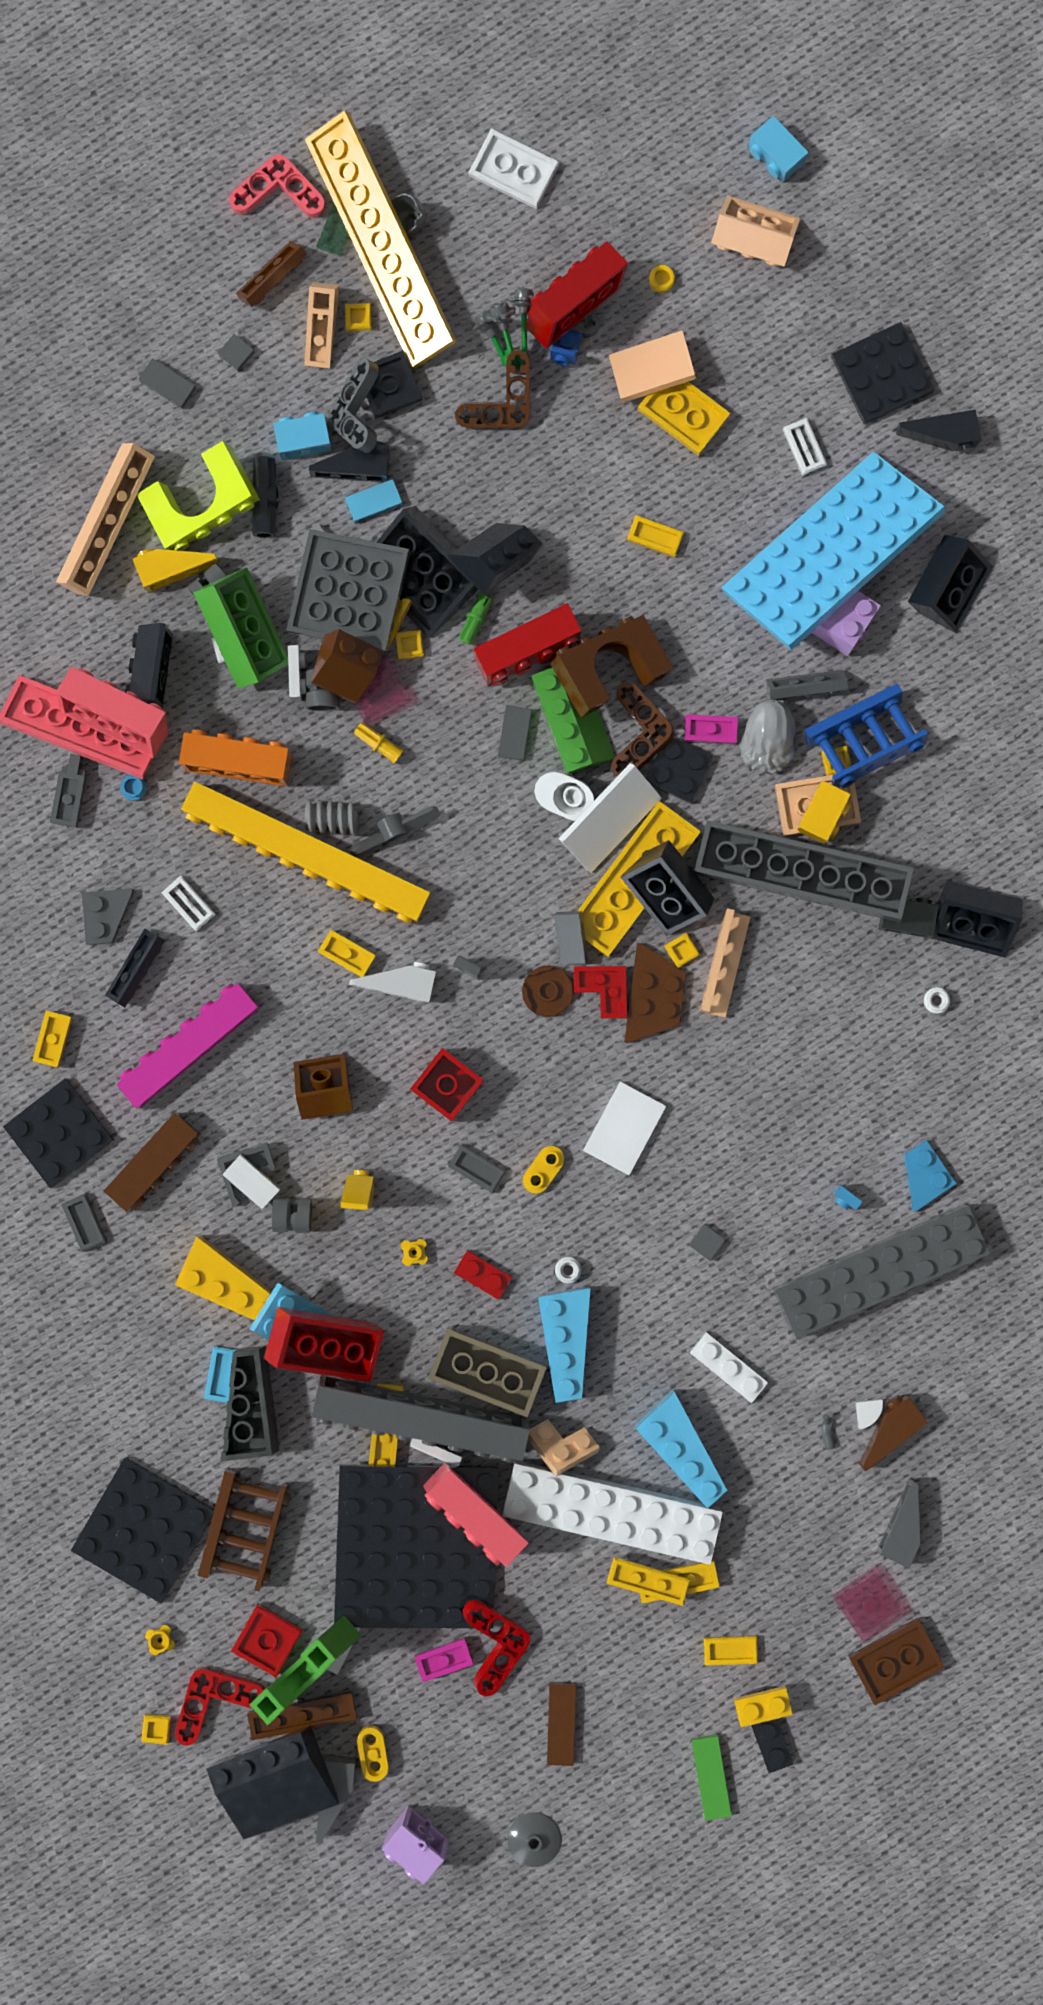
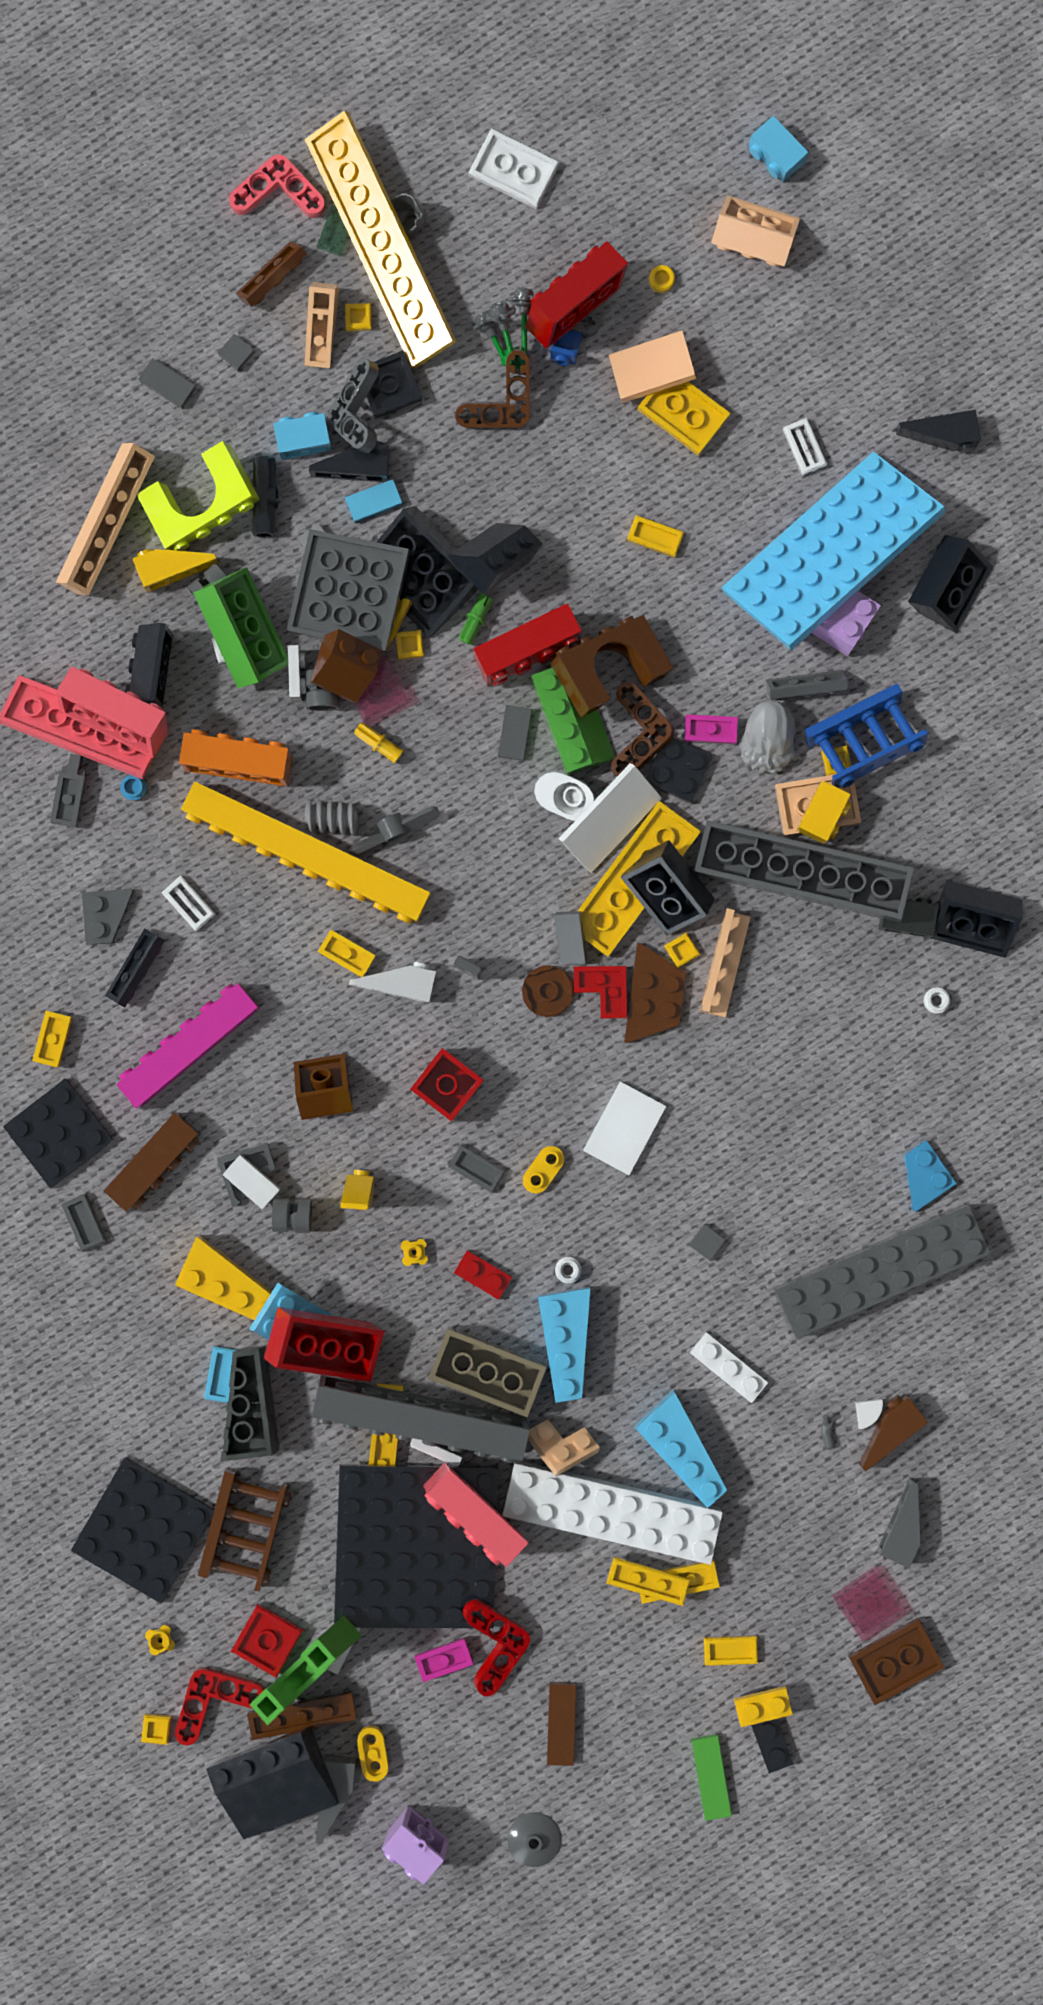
black plate [831,322,934,424] -> none
dark azure plate [832,1185,862,1210] -> none

